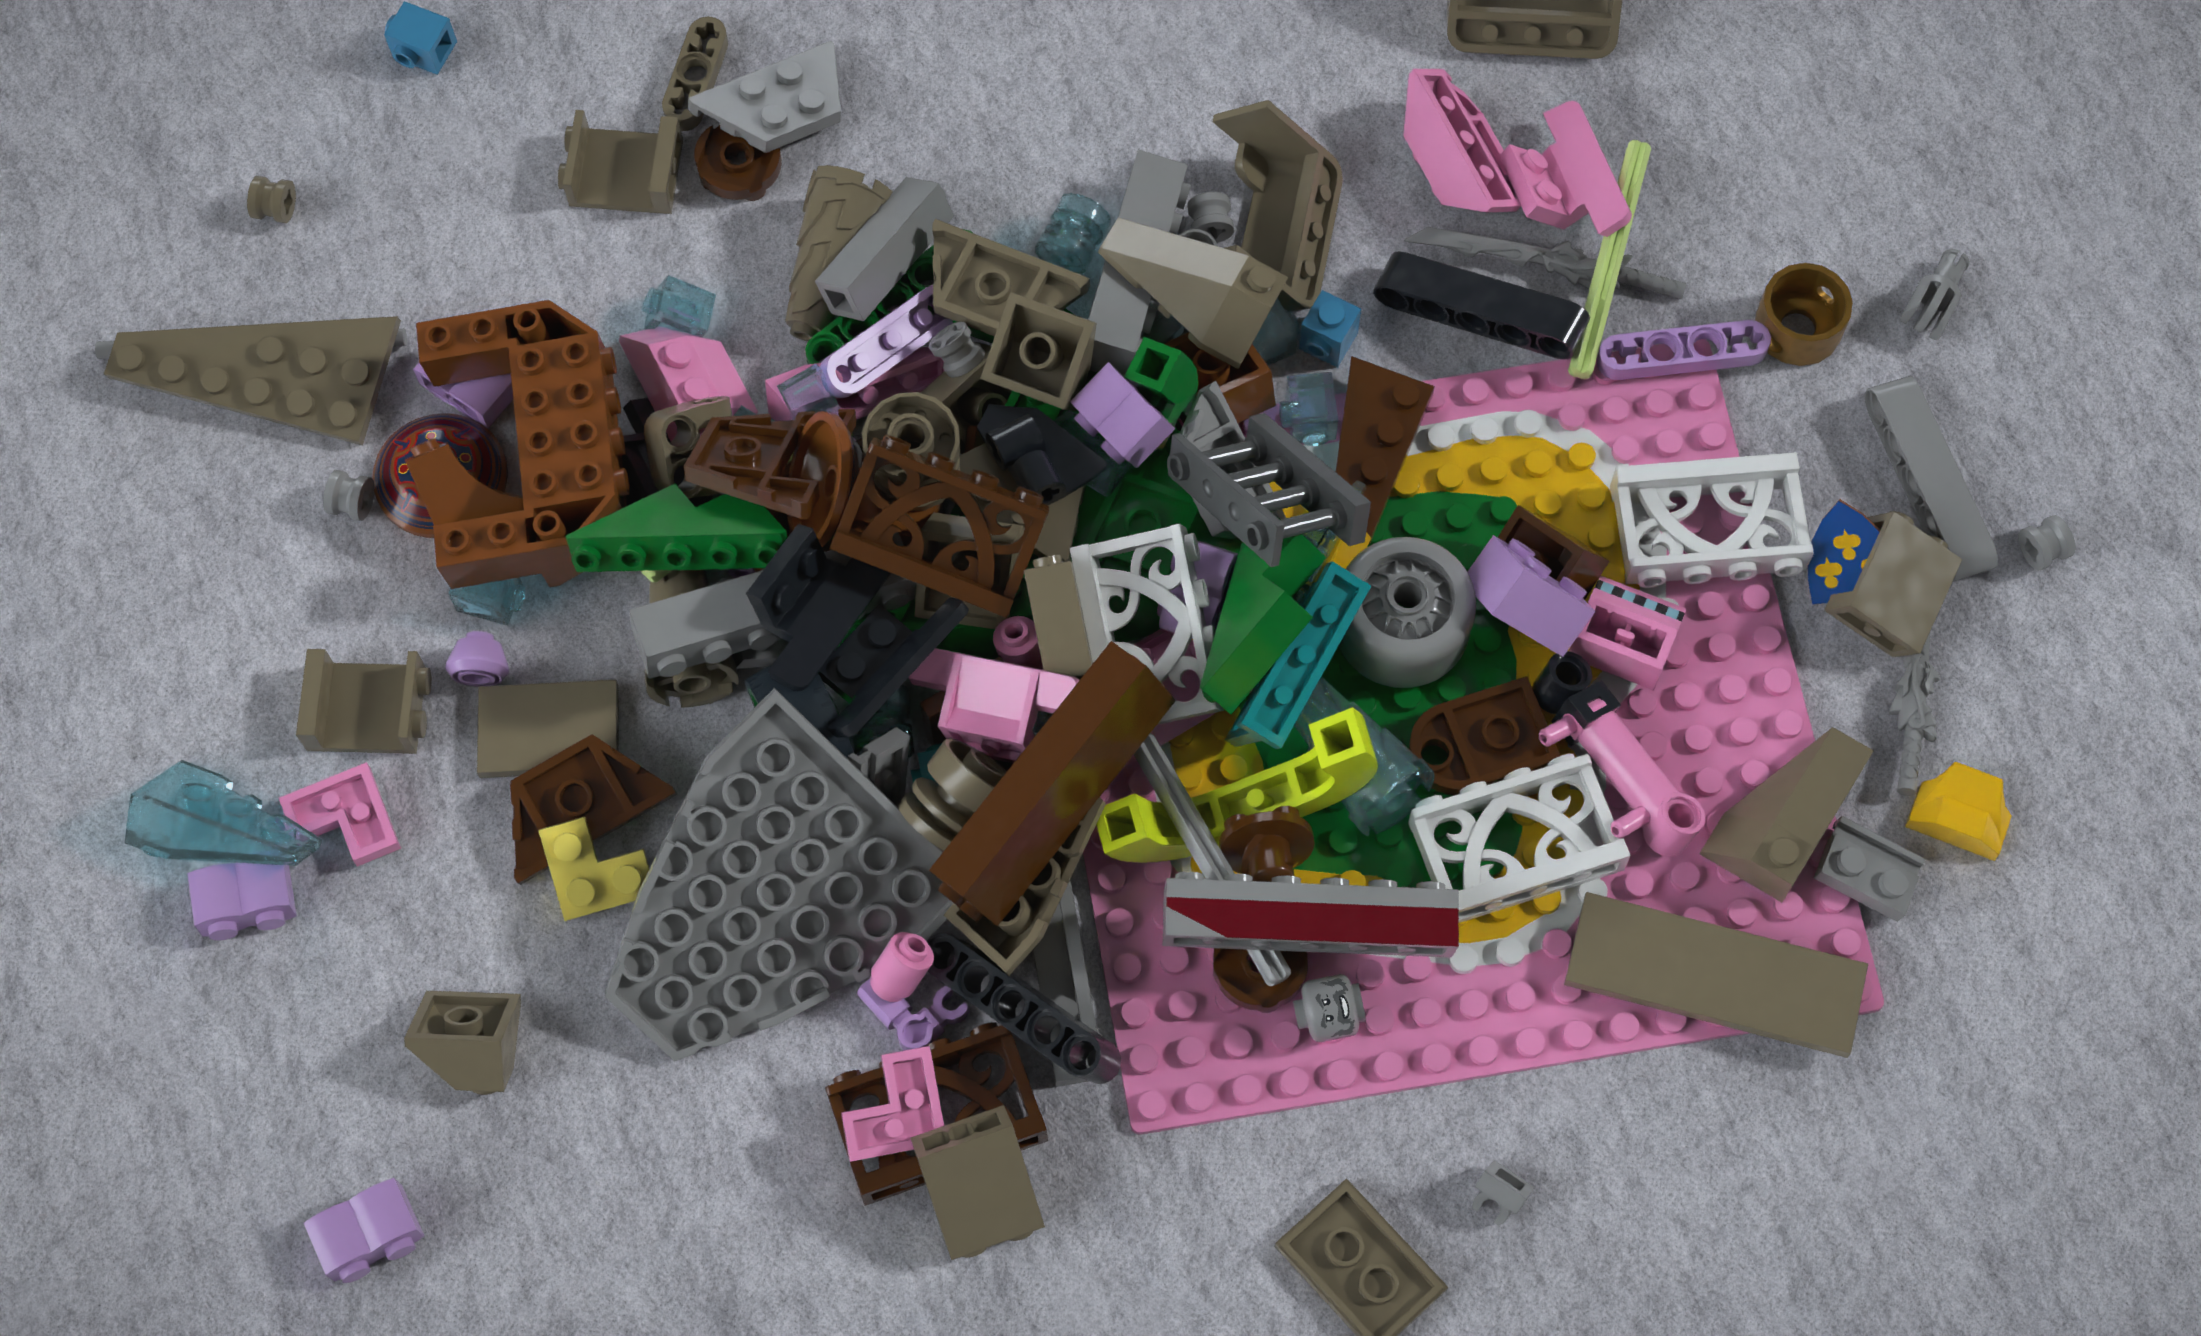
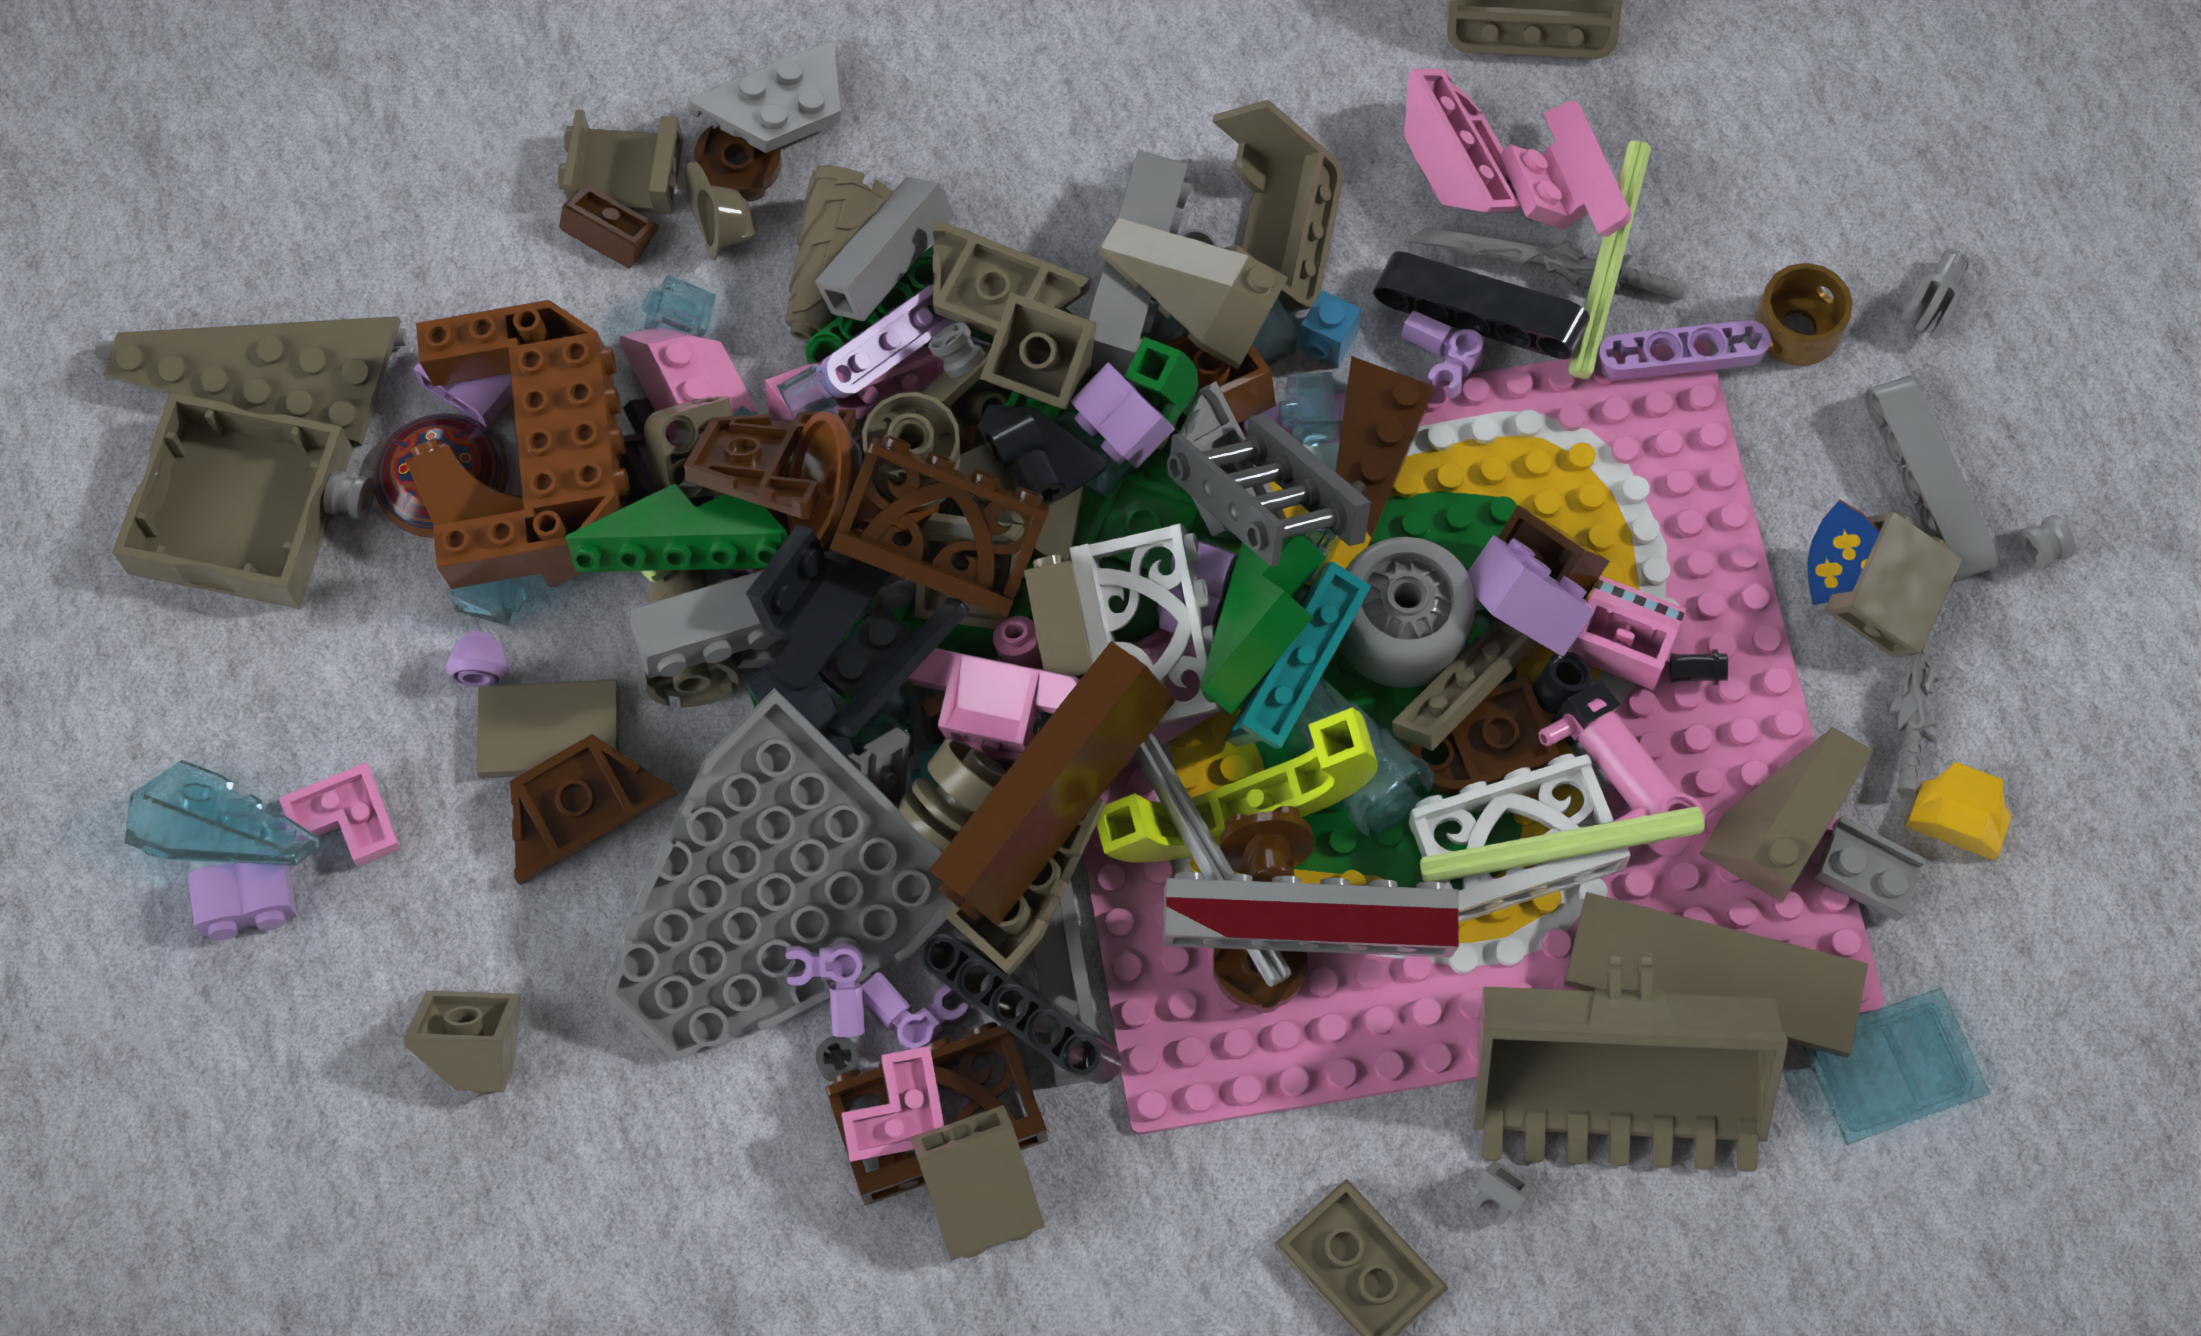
dark tan wheel [247,175,296,224] -> none
dark tan panel [296,649,432,754] -> none
lavender brick [304,1178,424,1283] -> none
dark azure brick [384,1,457,75] -> none
light yellow plate [538,817,650,921] -> none
dark tan beam [662,16,728,131] -> none
bright pink brick [870,932,934,1002] -> none
clear light blue wheel [1035,193,1111,275] -> none
light grey wheel [1187,192,1234,243] -> none
light grey head [1293,974,1366,1042] -> none
white fence [1610,452,1814,588] -> none
none -> dark tan tile [112,392,354,609]
none -> reddish brown slope [559,184,659,269]
none -> dark tan piece [685,161,755,260]
none -> lavender bar [785,942,865,1037]
none -> dark grey bush [816,1036,860,1082]
none -> dark tan plate [1392,618,1539,751]
none -> lavender bar [1401,310,1483,399]
none -> yellowish green axle [1420,806,1705,882]
none -> dark tan piece [1473,950,1788,1172]
none -> black pin [1669,649,1728,685]
none -> clear light blue piece [1803,987,1991,1145]

